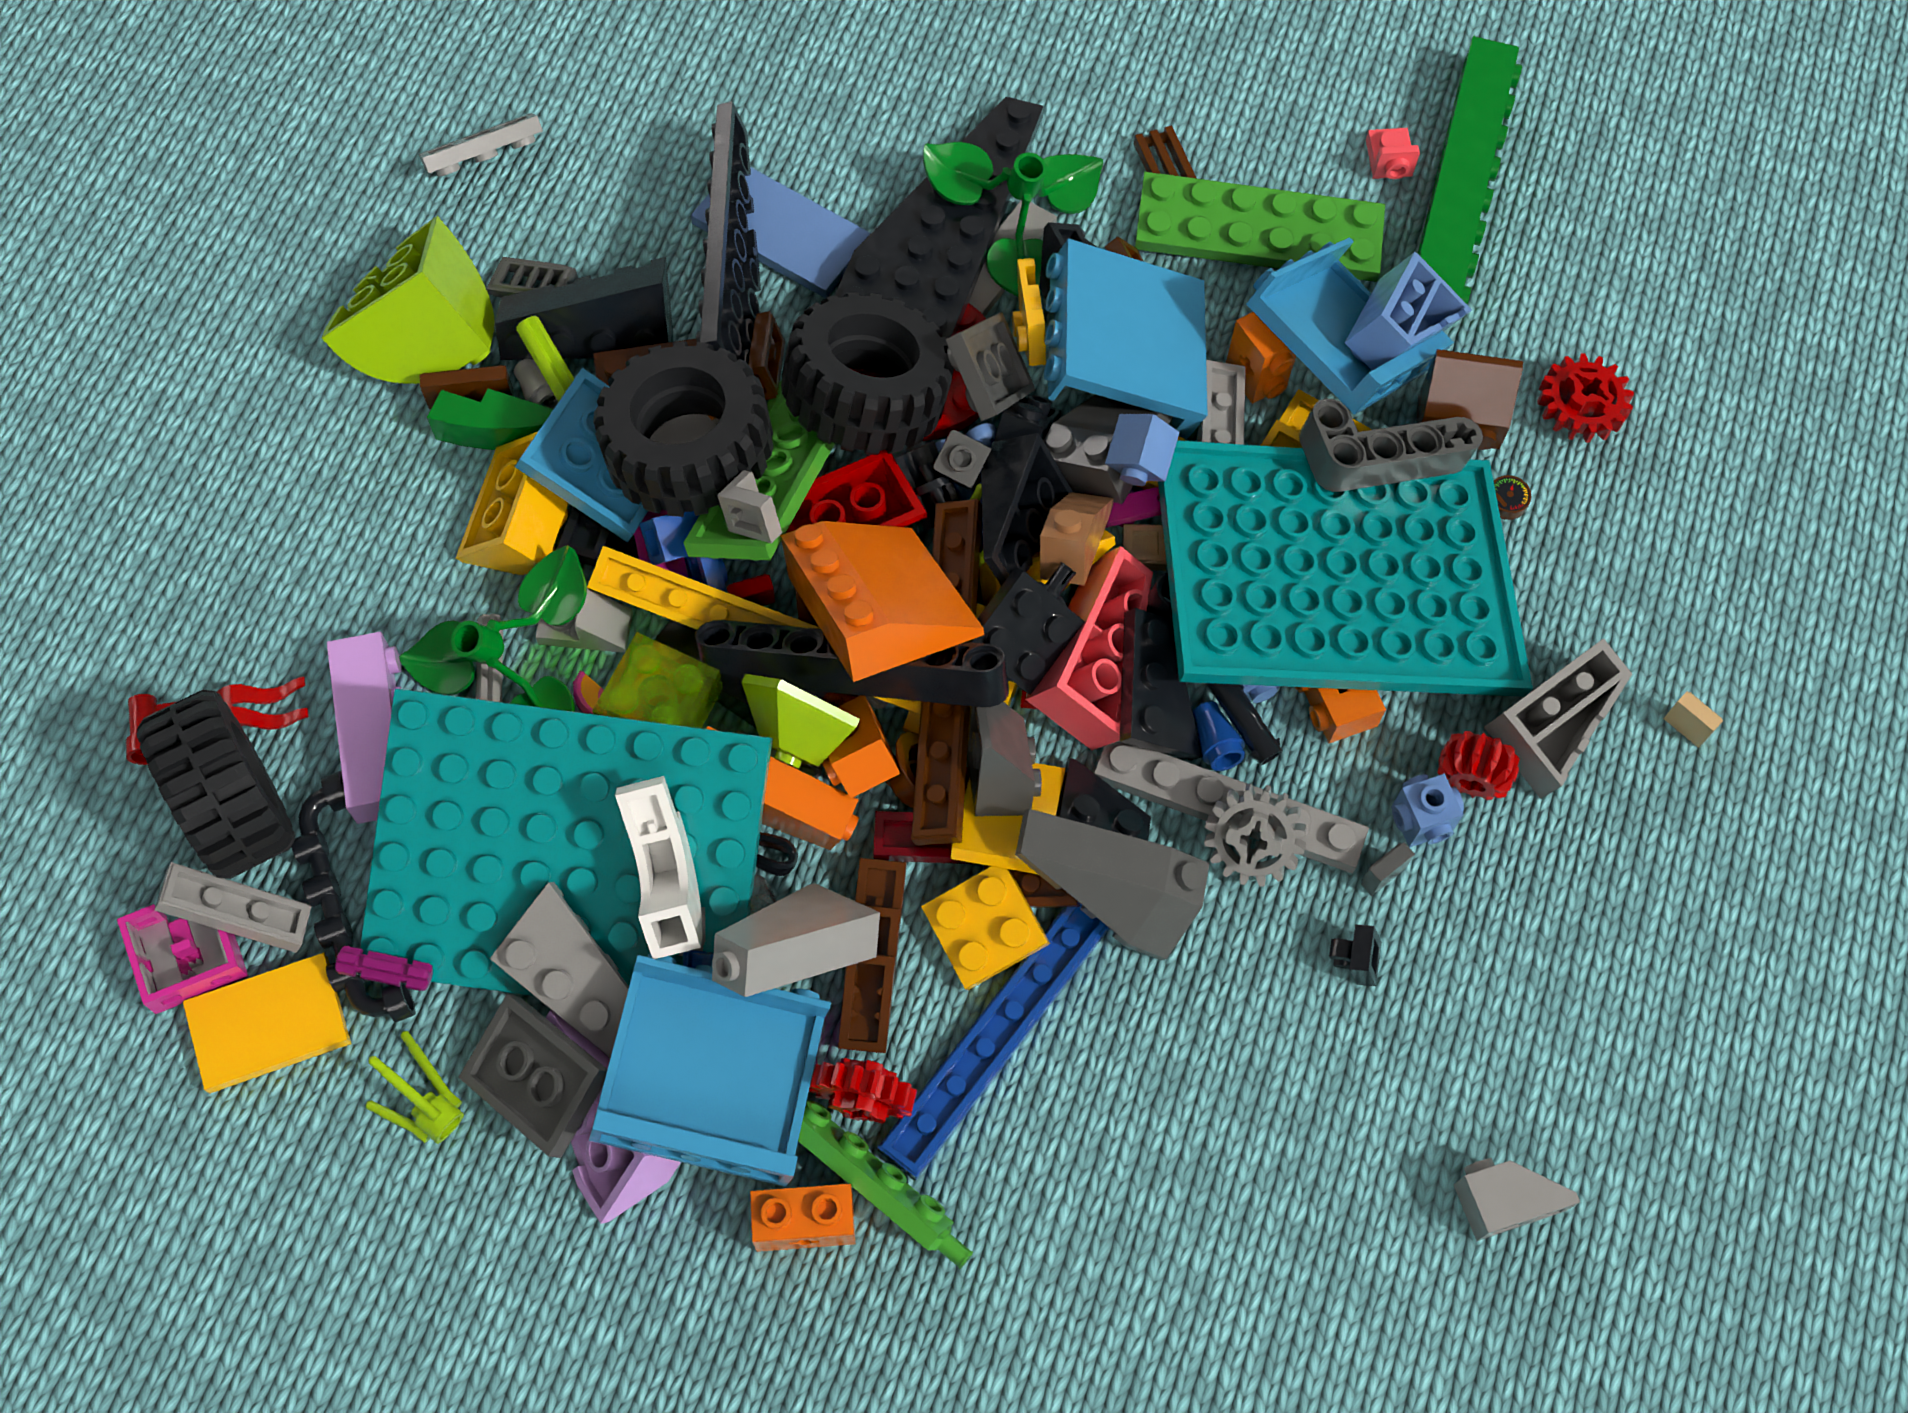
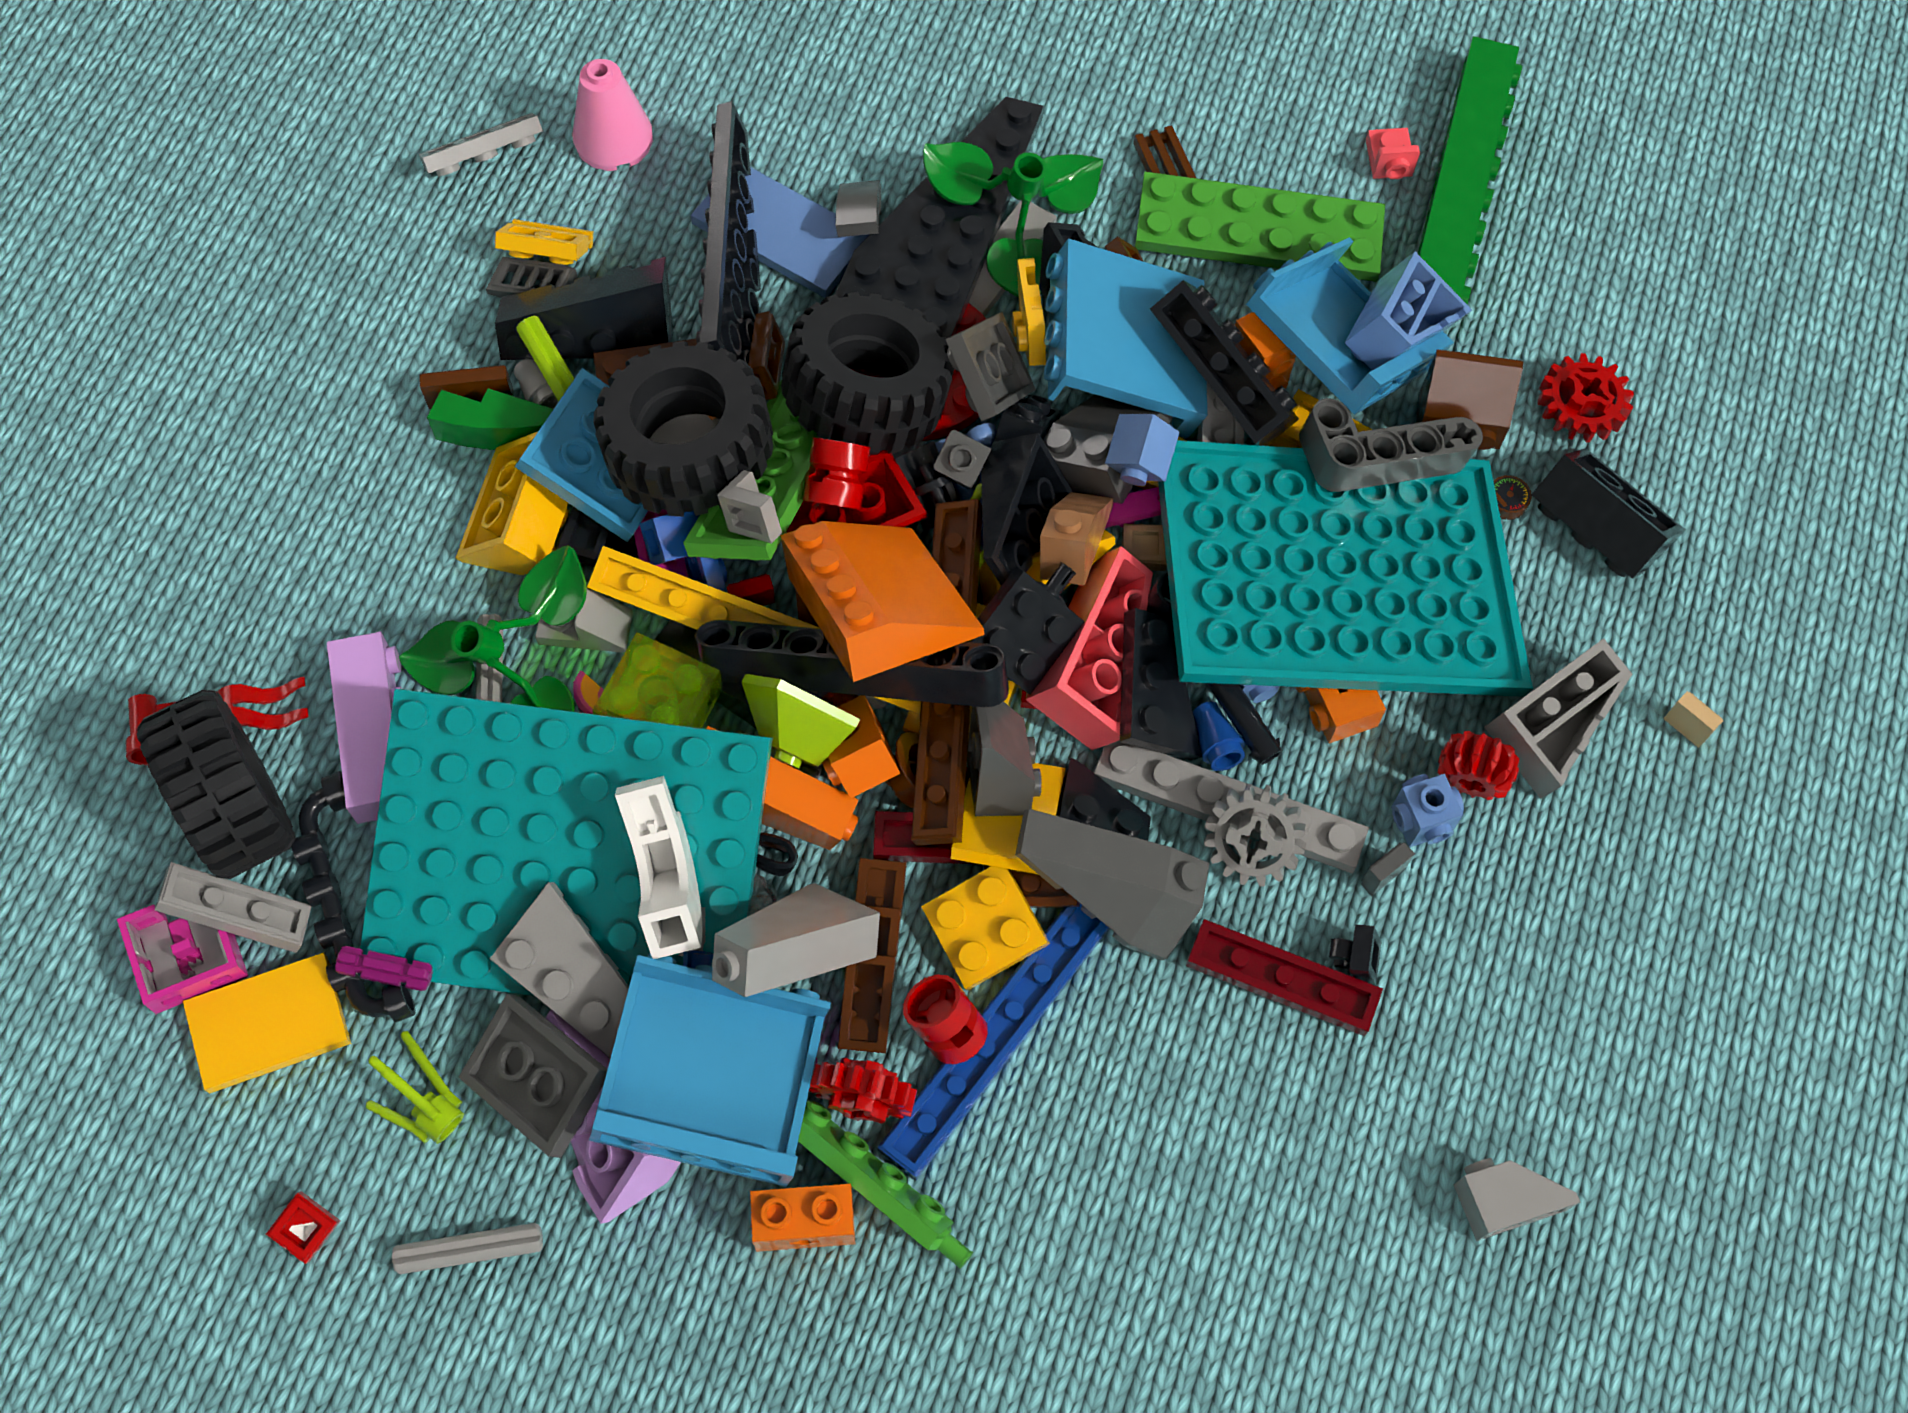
lime brick [321,216,495,384] -> none
none -> red tile [266,1191,341,1264]
none -> light grey axle [392,1223,543,1274]
none -> yellow plate [495,219,594,265]
none -> bright pink cone [572,59,653,171]
none -> red wheel [803,437,871,510]
none -> dark grey slope [835,180,881,237]
none -> red wheel [903,974,988,1064]
none -> black brick [1150,280,1299,446]
none -> dark red plate [1186,919,1383,1037]
none -> black slope [1531,448,1686,579]

